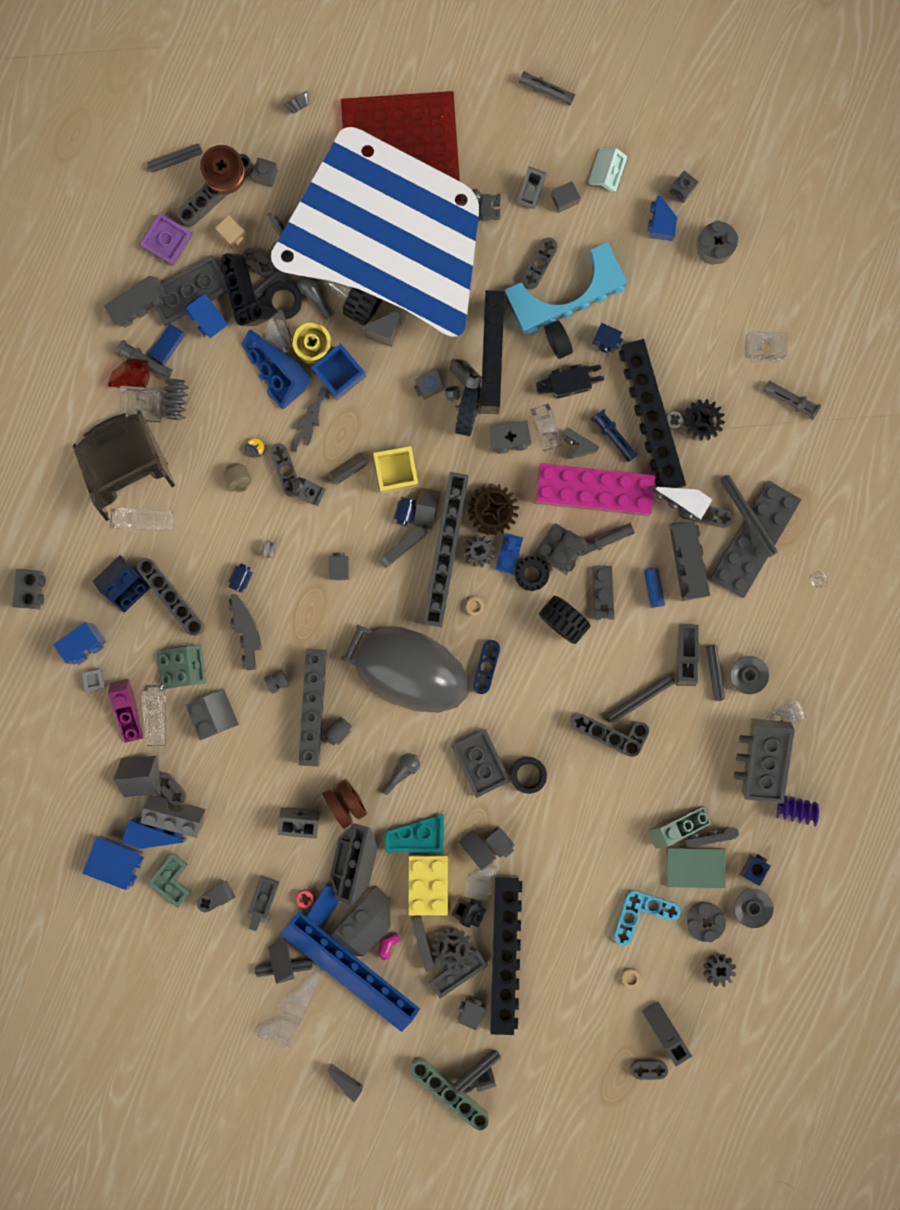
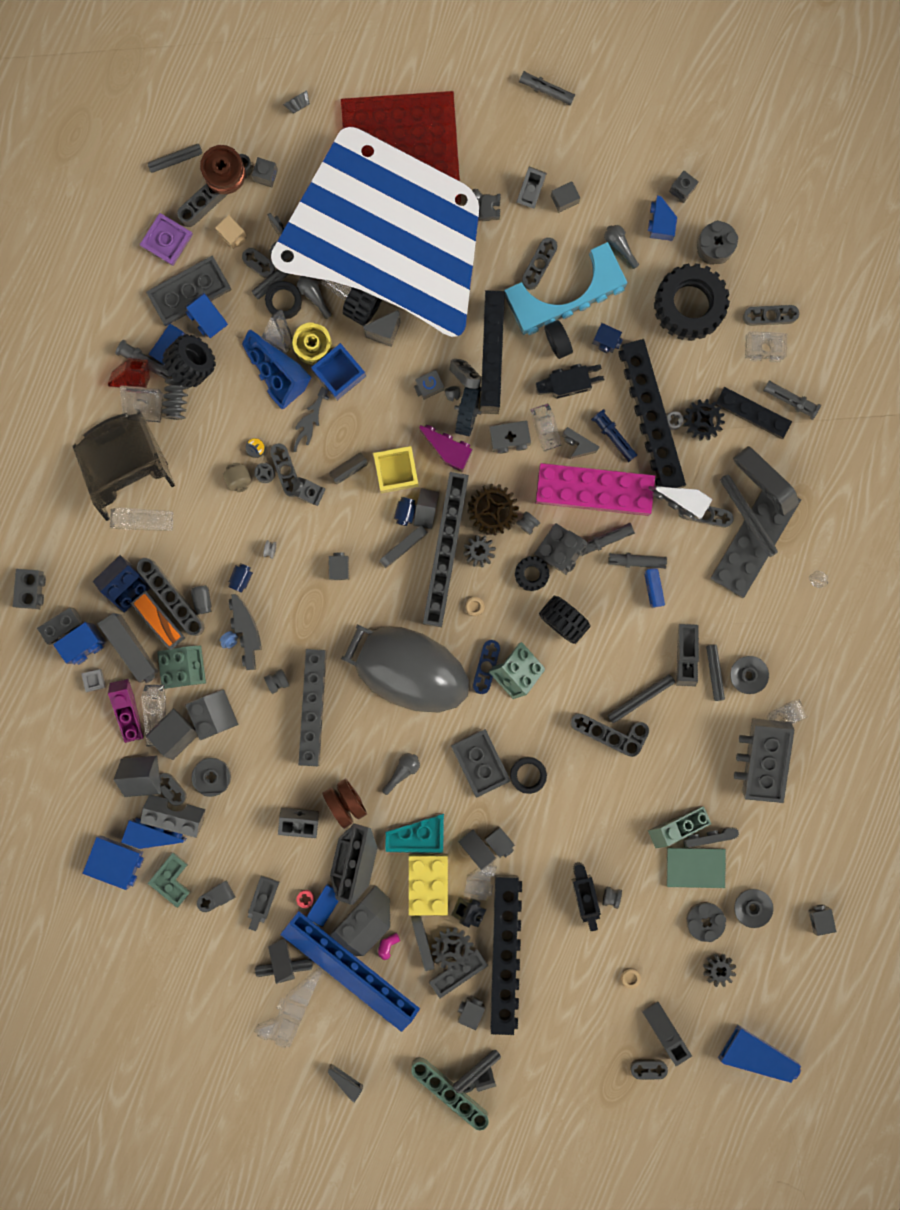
dark grey brick [104,276,168,328] -> none
black beam [220,253,275,326] -> none
dark grey brick [324,716,352,746] -> none
blue hinge [495,533,523,575] -> none
light aqua panel [588,148,628,192] -> none
dark grey plate [592,566,614,620] -> none
medium azure beam [614,890,681,946] -> none
dark grey wedge [669,521,710,601] -> none
dark blue brick [739,854,771,886] -> none
dark purple piece [776,795,819,827] -> none
none -> dark grey brick [37,608,84,645]
none -> dark grey slope [97,613,158,683]
none -> slope [131,591,185,650]
none -> dark grey slope [146,708,198,760]
none -> black tyre [162,334,216,388]
none -> dark grey piece [191,585,212,615]
none -> dark grey plate [192,758,231,797]
none -> medium blue plate [220,631,238,649]
none -> dark grey wheel [254,463,275,483]
none -> magenta slope [419,424,473,472]
none -> sand green bracket [489,642,545,699]
none -> dark grey wheel [516,511,540,535]
none -> black hinge [571,862,601,932]
none -> dark grey wheel [602,886,622,909]
none -> dark grey piece [604,225,639,269]
none -> dark grey pin [608,553,667,569]
none -> black tyre [654,263,730,341]
none -> black plate [715,387,792,439]
none -> blue slope [718,1025,801,1083]
none -> dark grey beam [733,446,799,516]
none -> dark grey beam [743,305,800,326]
none -> dark grey brick [809,904,837,936]

